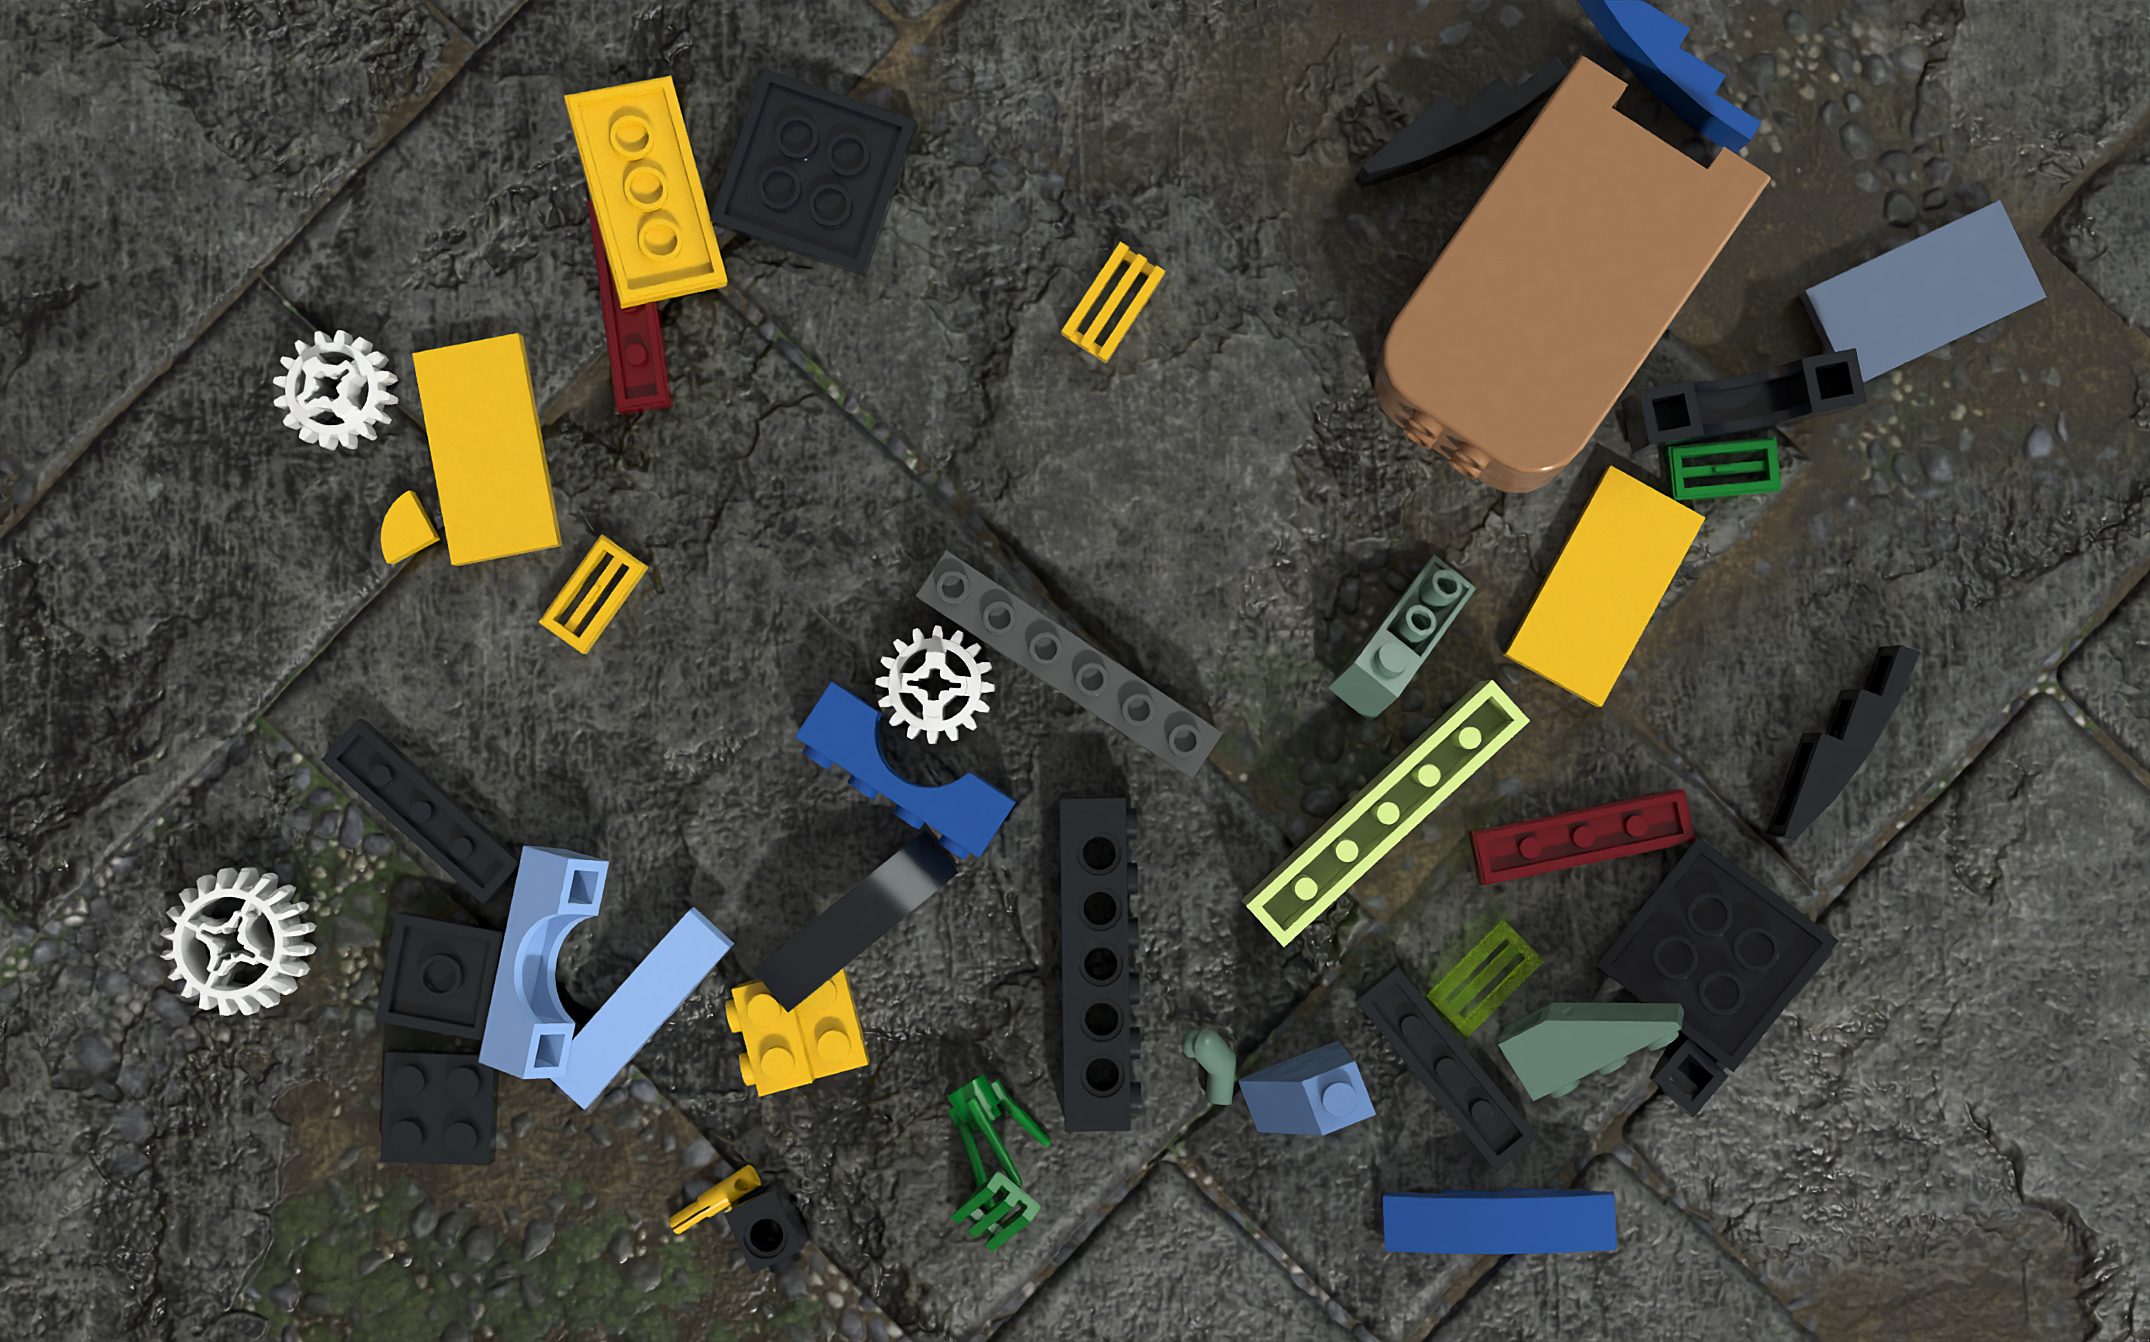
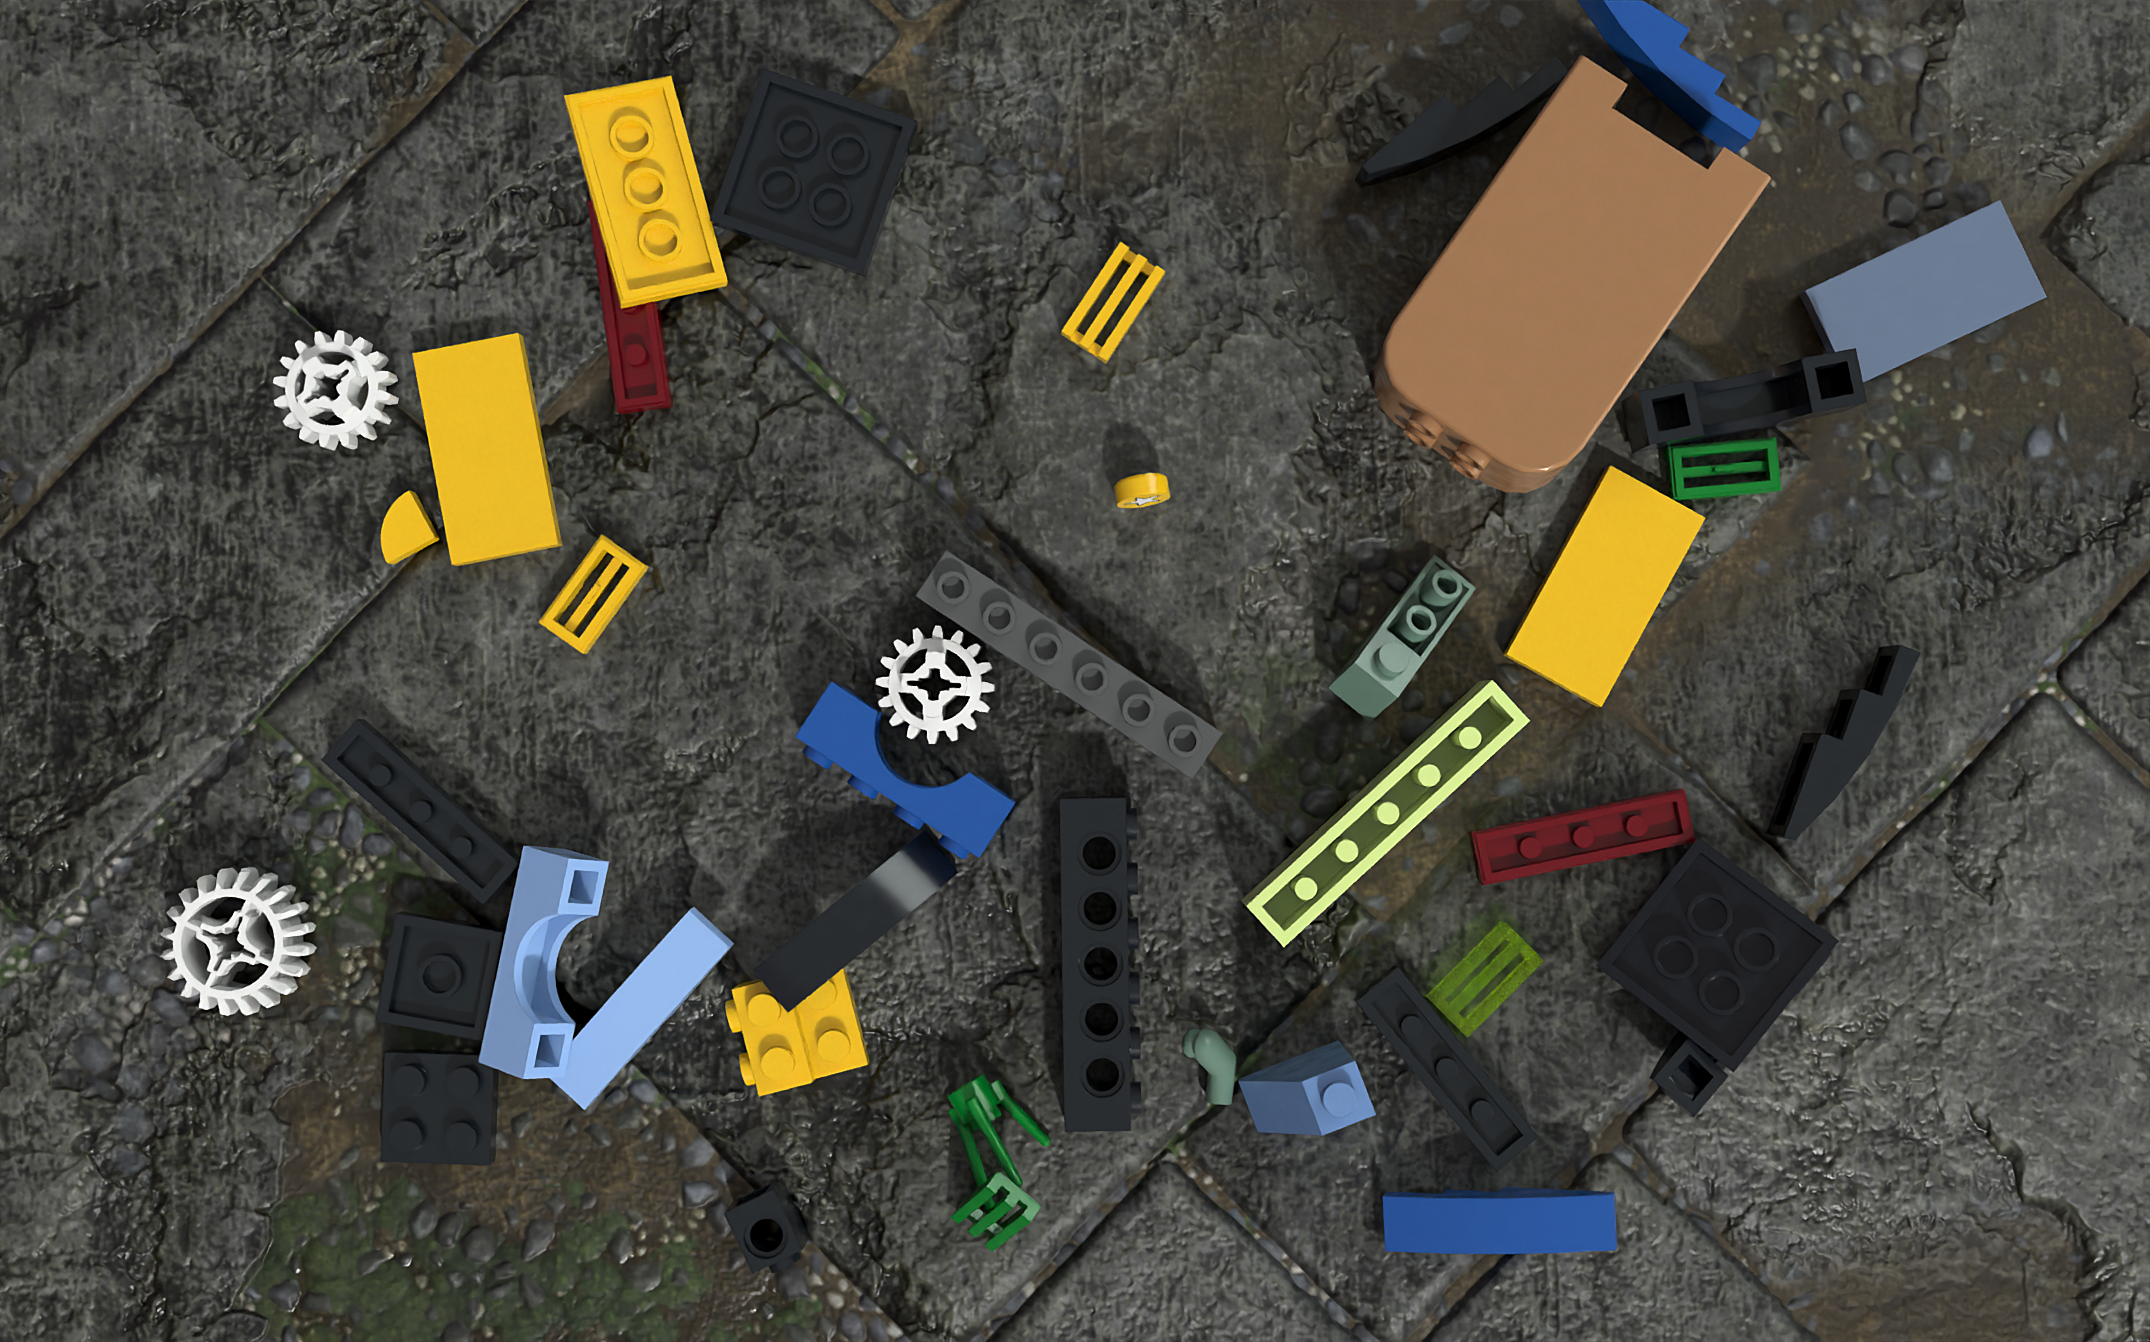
yellow piece [669,1164,761,1234] -> none
sand green slope [1498,1003,1684,1101] -> none
none -> yellow tile [1114,473,1170,508]

